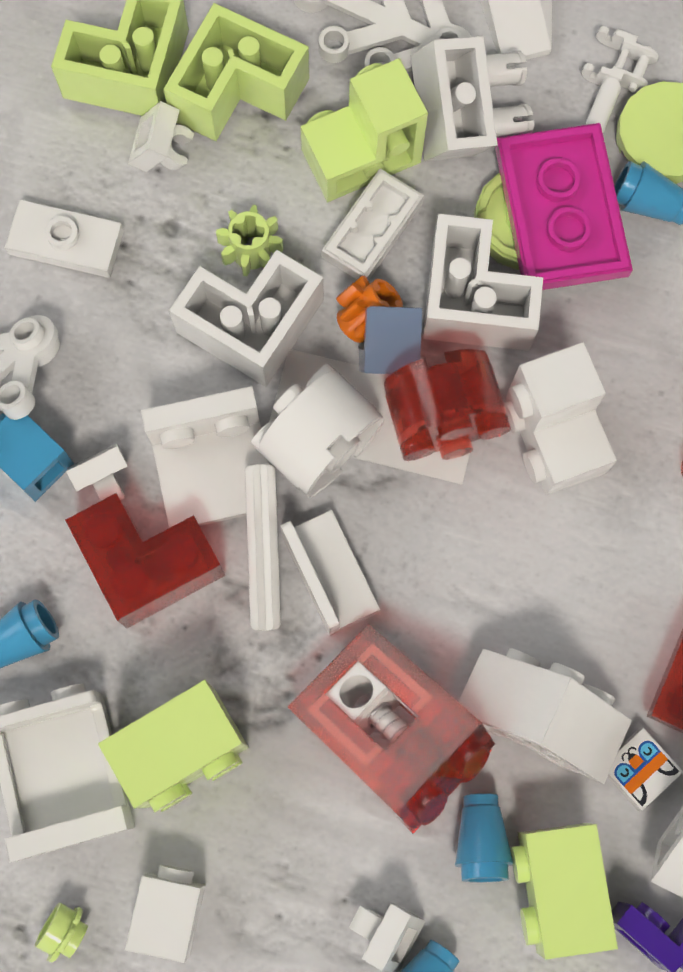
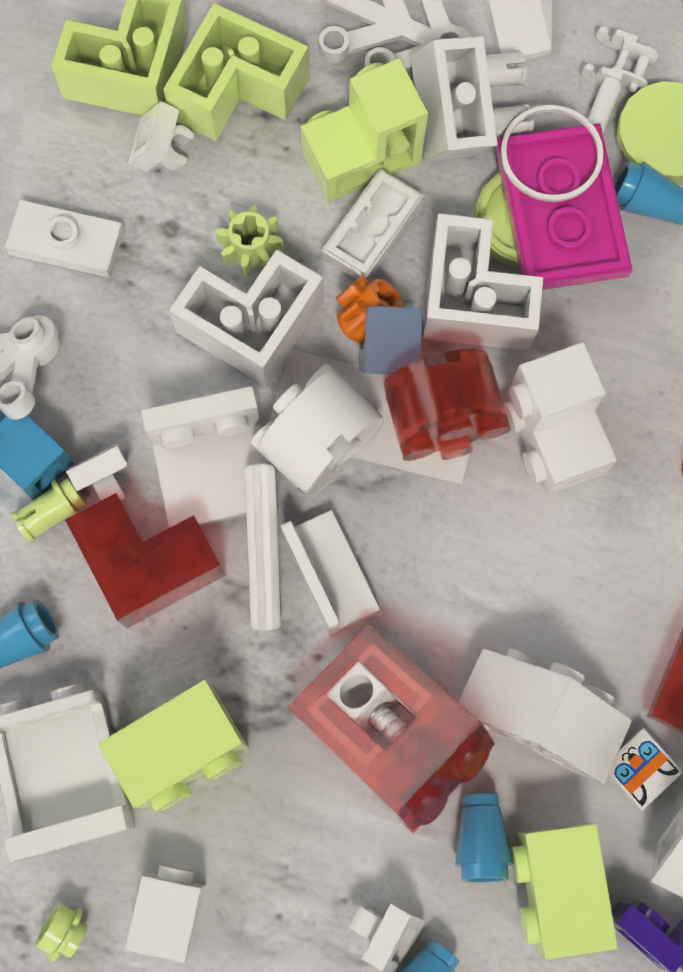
none -> yellowish green pin [11,477,87,543]
none -> white piece [501,105,603,202]

